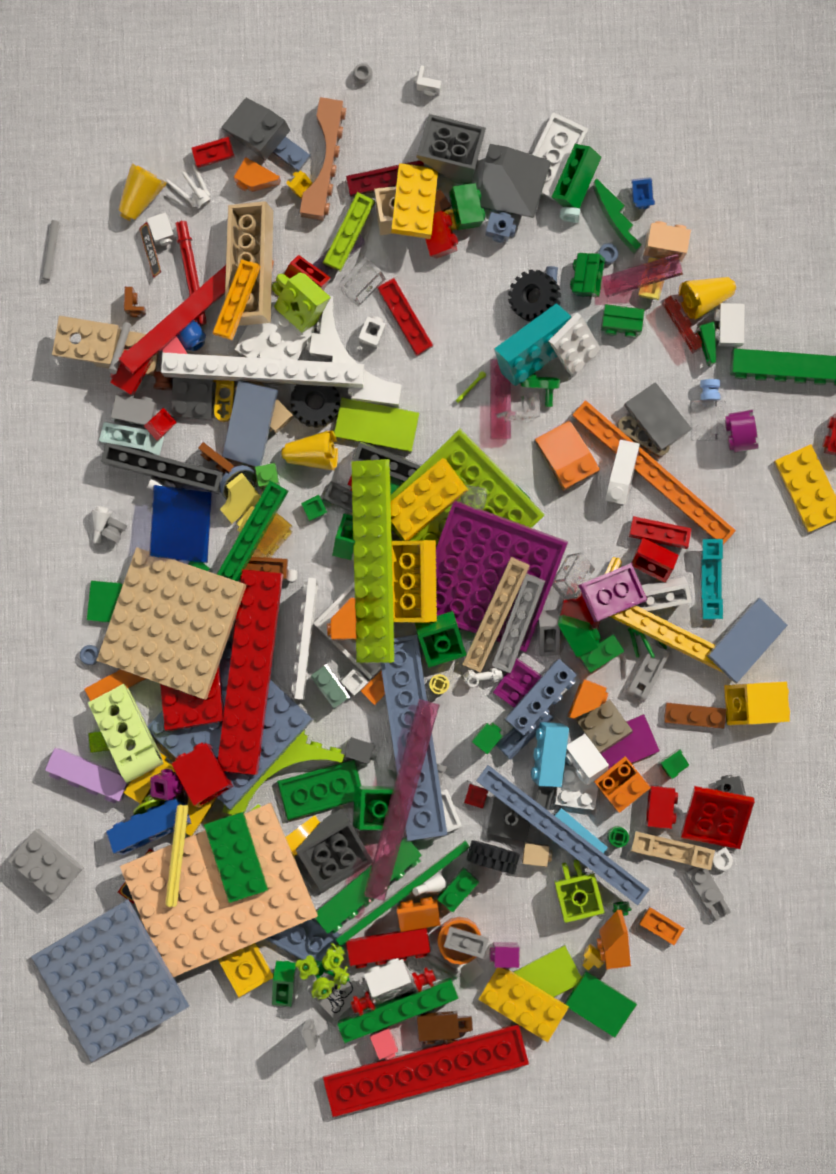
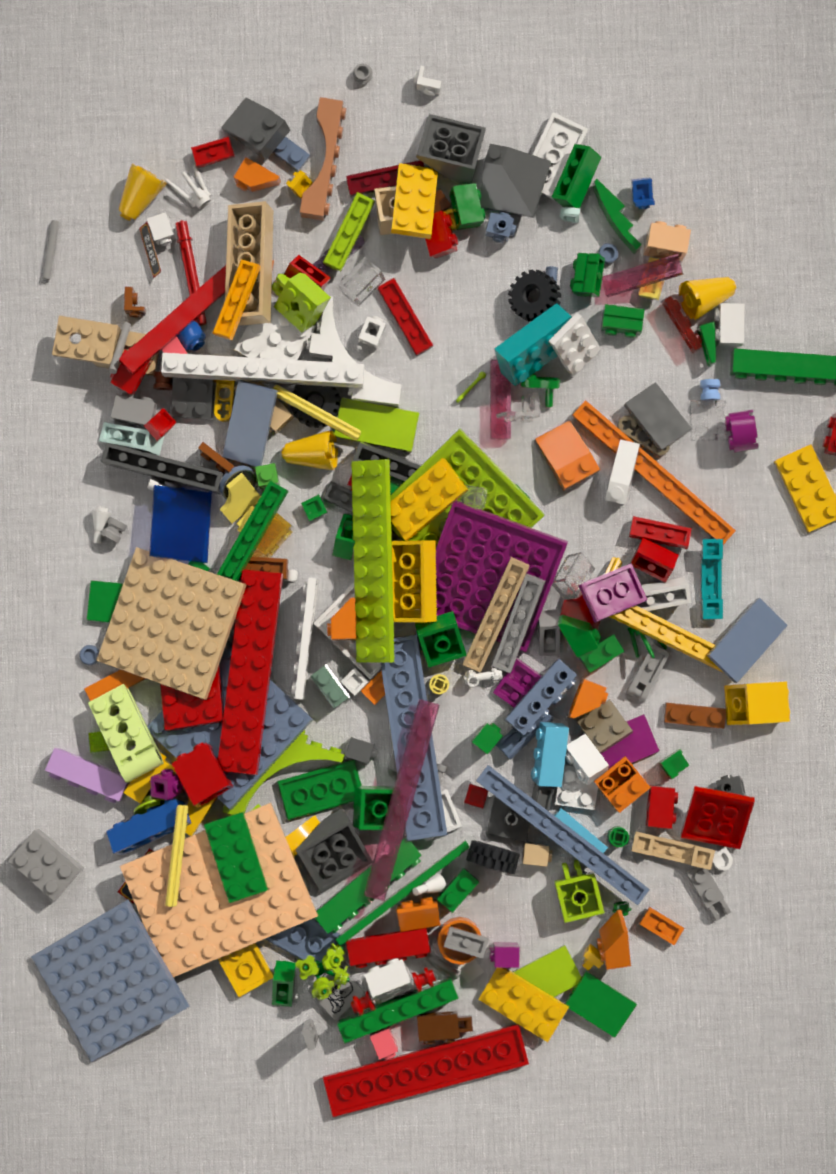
none -> light yellow axle [273,385,361,441]

